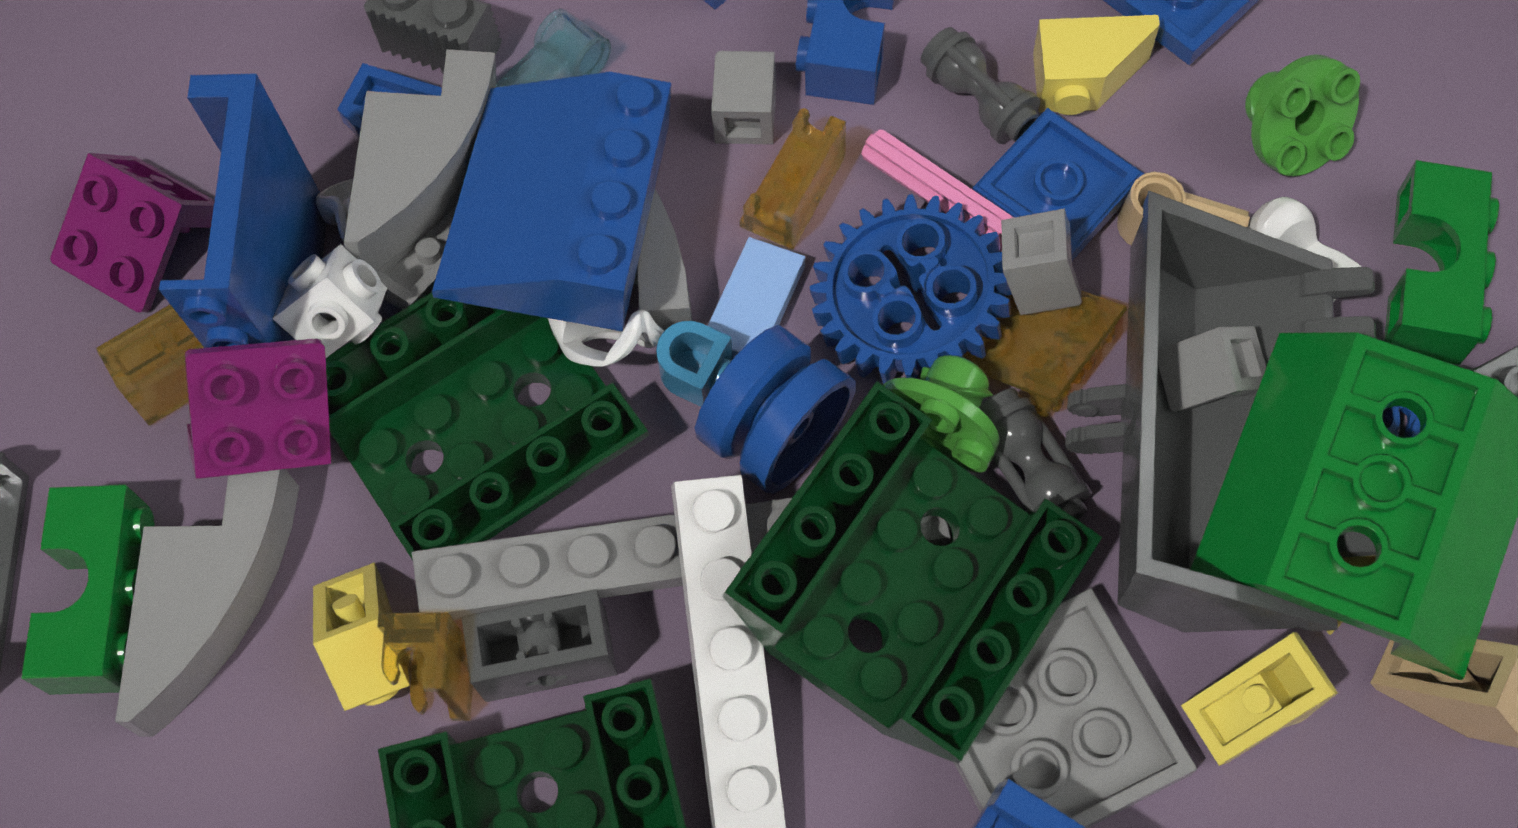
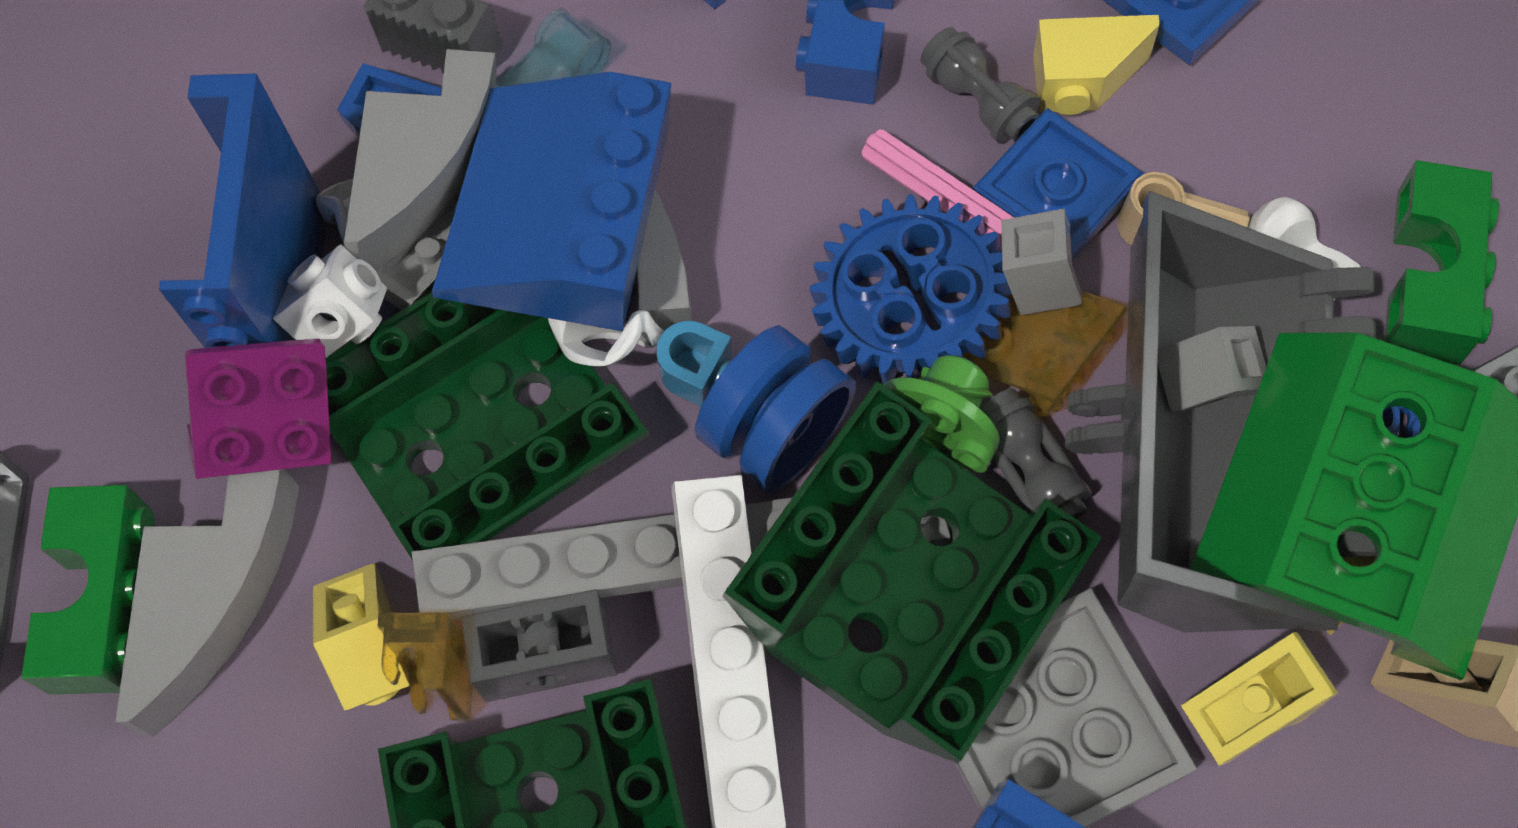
magenta bracket [50,153,215,313] -> none
clear yellow hinge [96,304,204,426] -> none
light blue tile [708,237,806,359] -> none
light grey panel [711,51,776,144] -> none
clear yellow hinge [739,108,846,250] -> none
bright green plate [1245,54,1360,176] -> none

